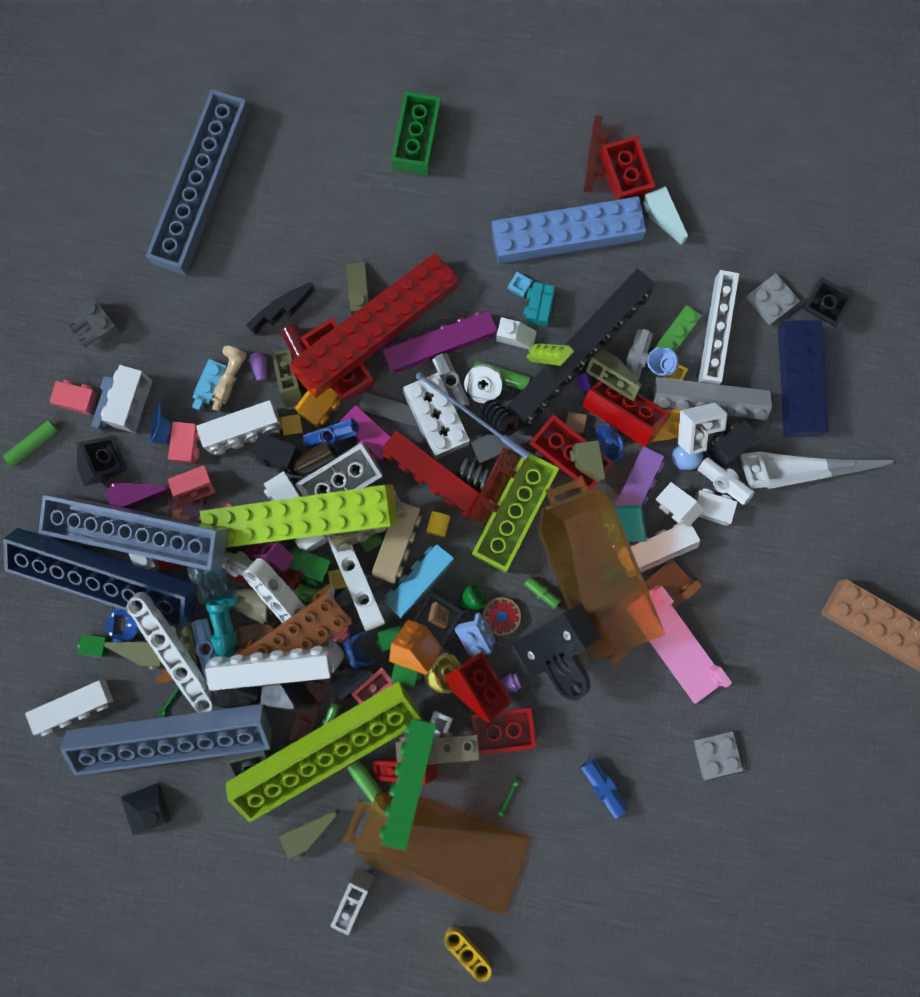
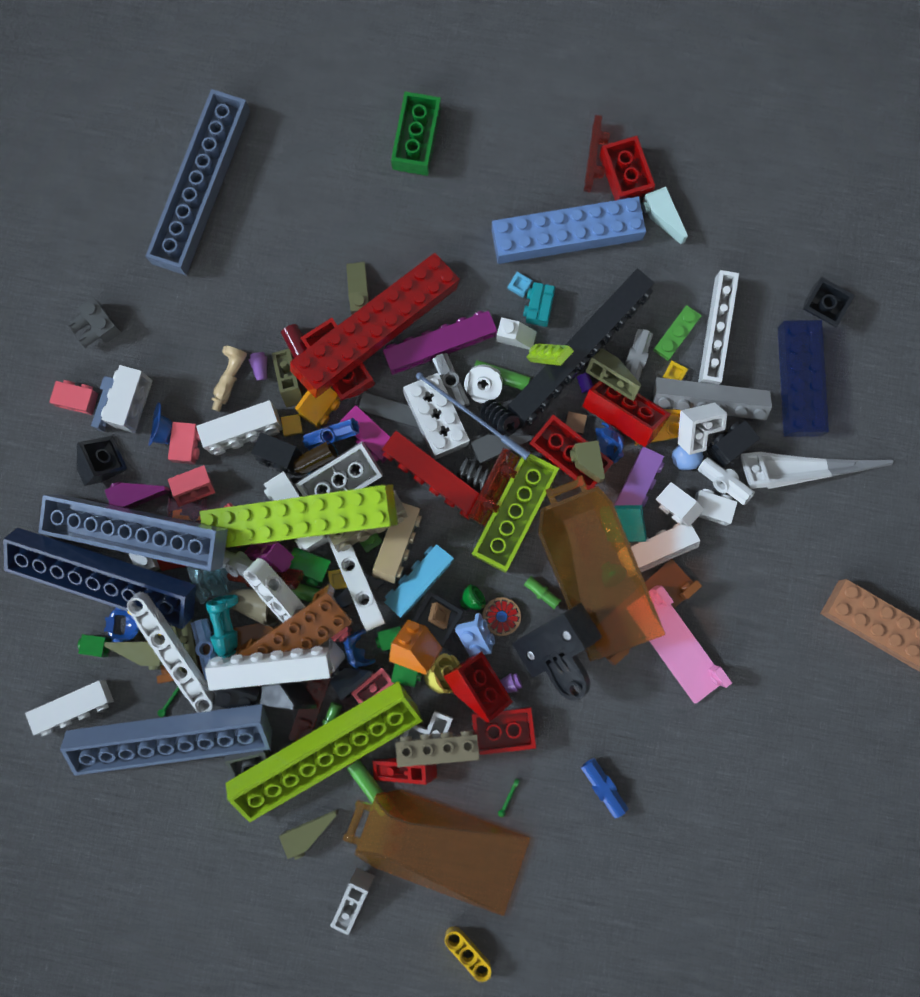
bright green piece [3,419,59,467] -> none
black slope [120,783,171,835] -> none
medium azure hinge [192,359,227,412] -> none
black slope [246,282,316,335] -> none
green brick [379,718,437,851] -> none
yellow piece [426,511,451,538] -> none
light blue hair [647,347,679,376] -> none
light grey plate [693,731,743,780] -> none
light grey plate [746,273,800,325] -> none

